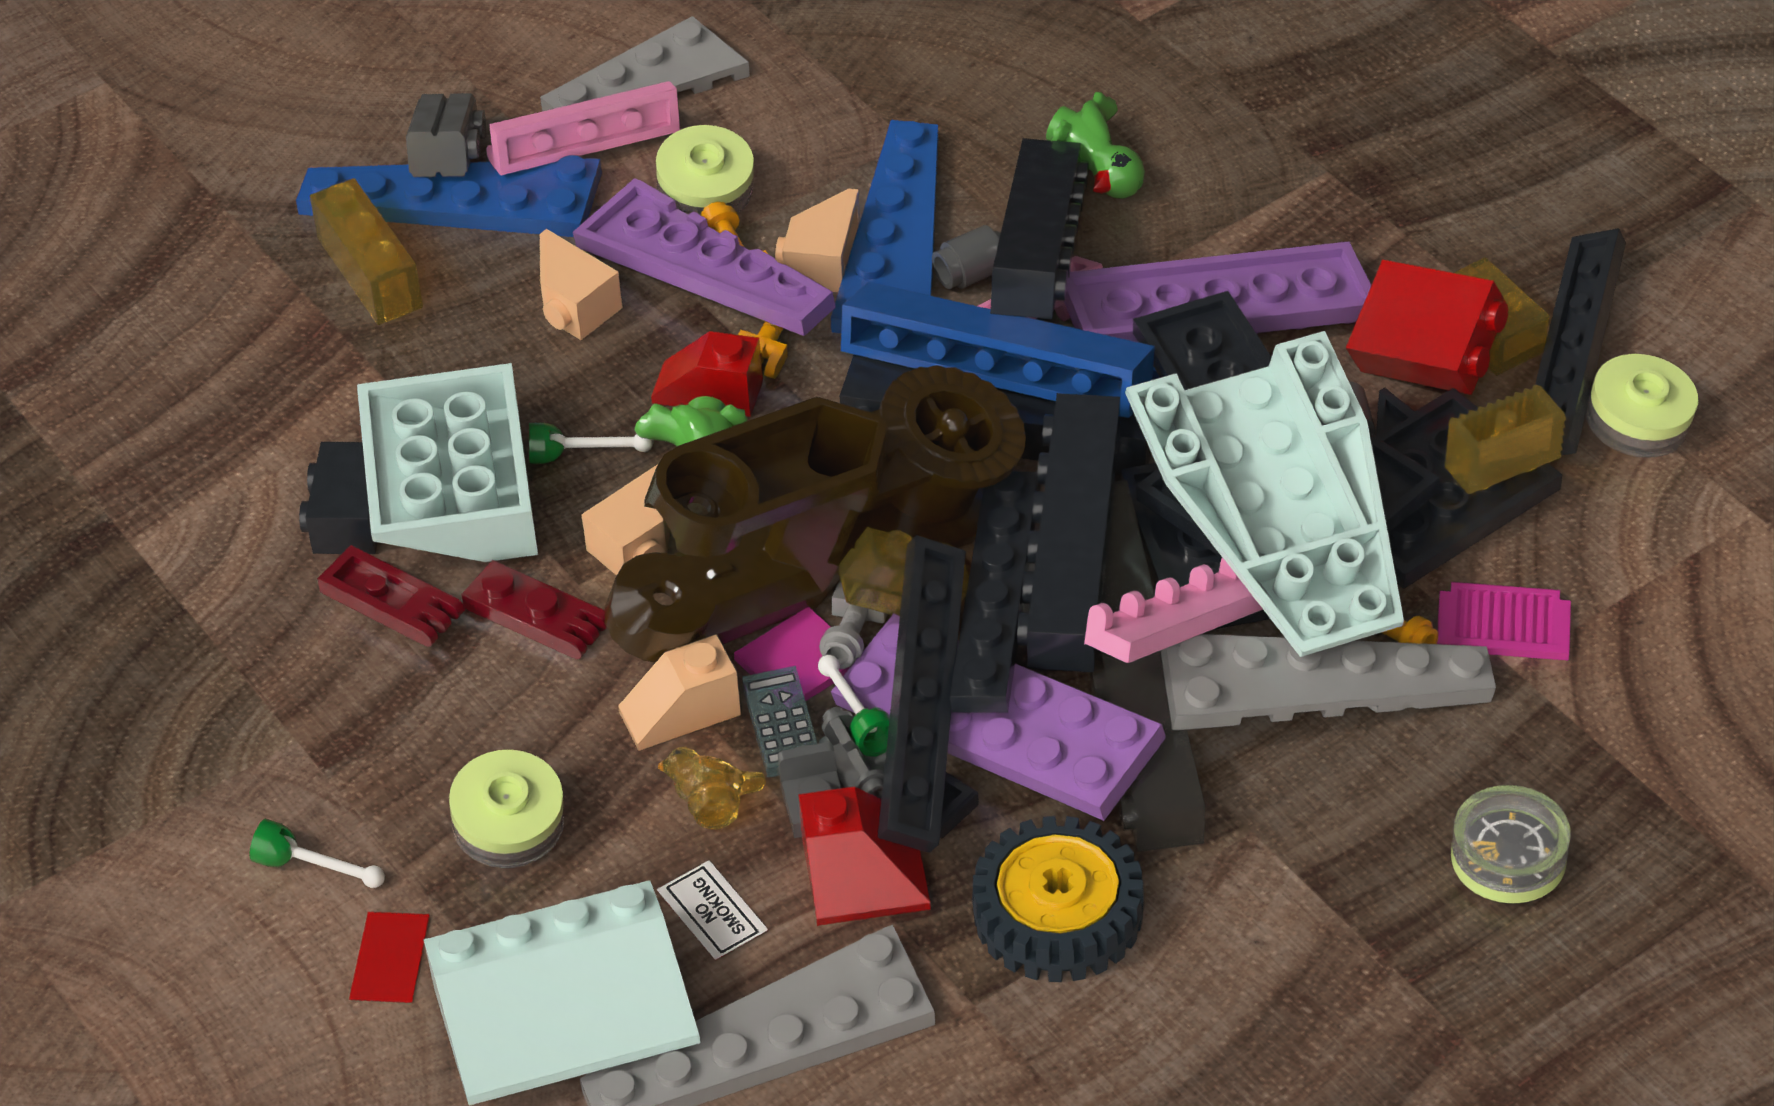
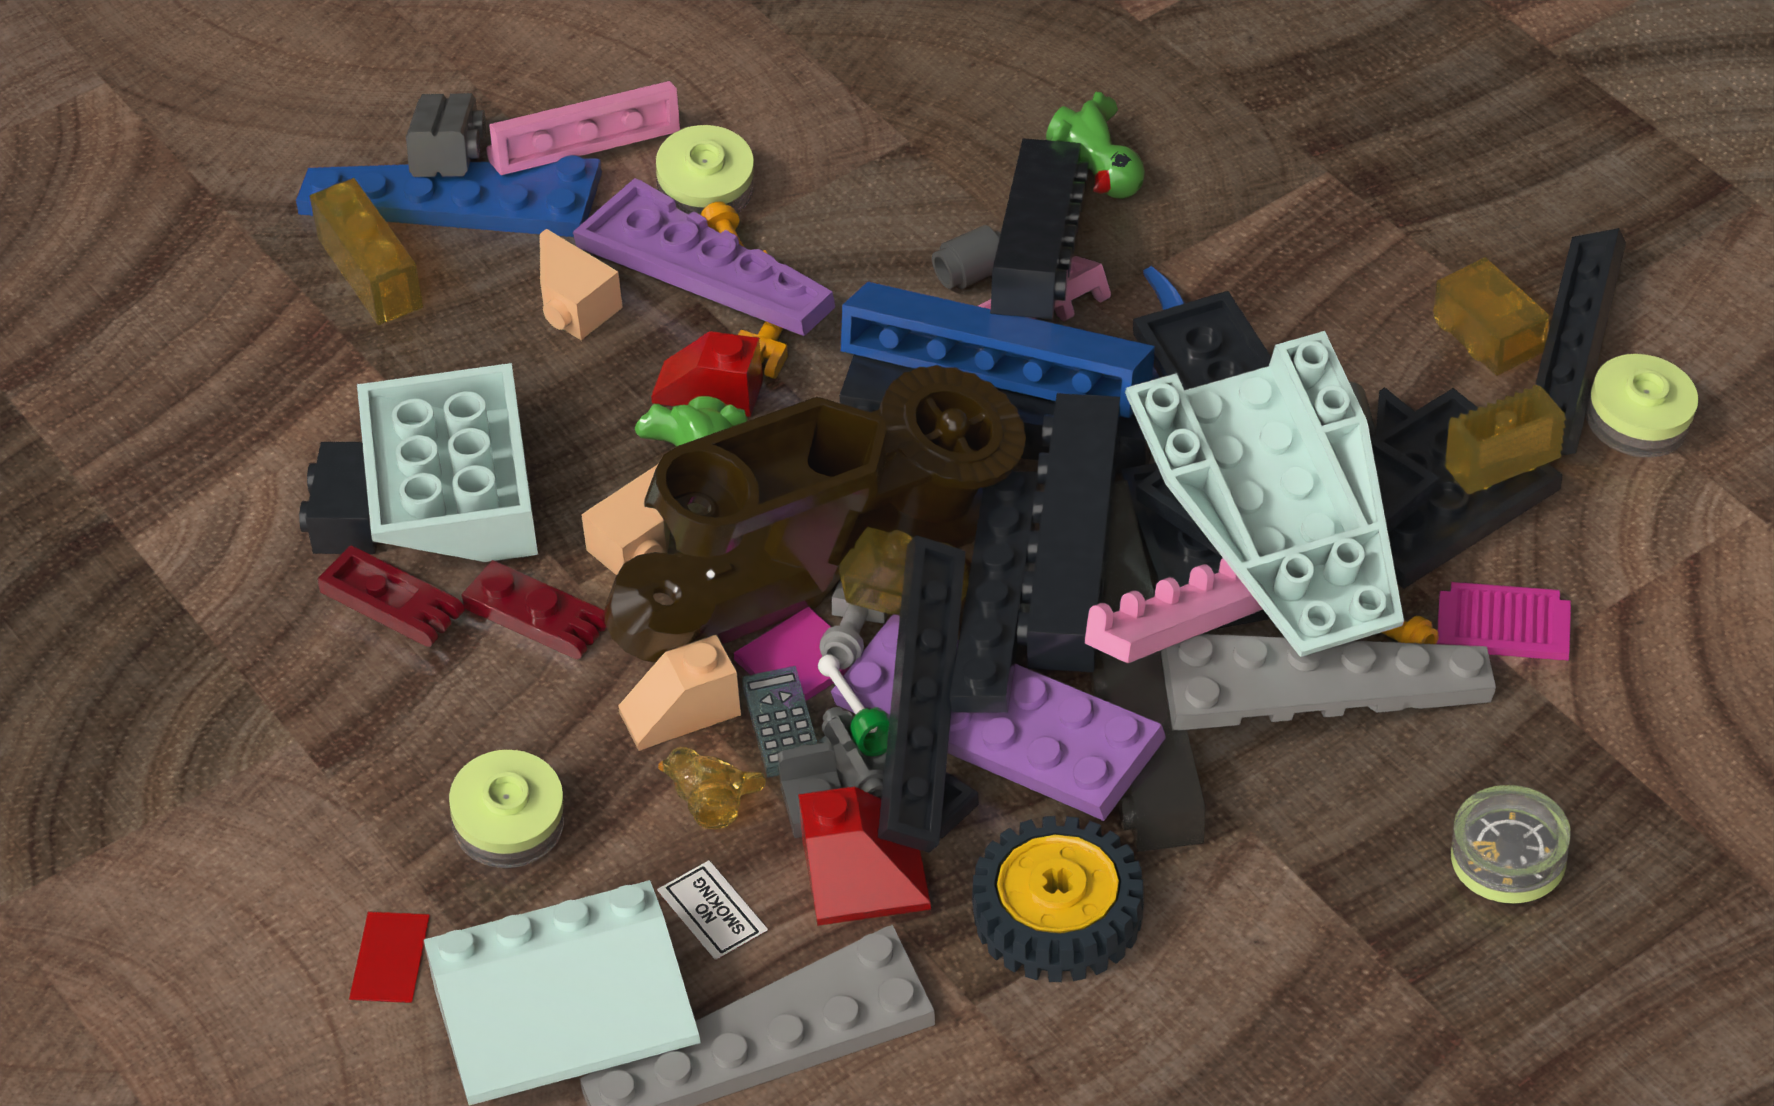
hinge [249,818,385,888] -> none
hinge [529,422,653,464] -> none
light grey wing [540,16,750,111] -> none
light nougat slope [775,188,860,292] -> none
blue wing [831,120,939,333] -> none
medium lavender plate [1064,242,1371,342] -> none
red brick [1346,259,1508,395] -> none

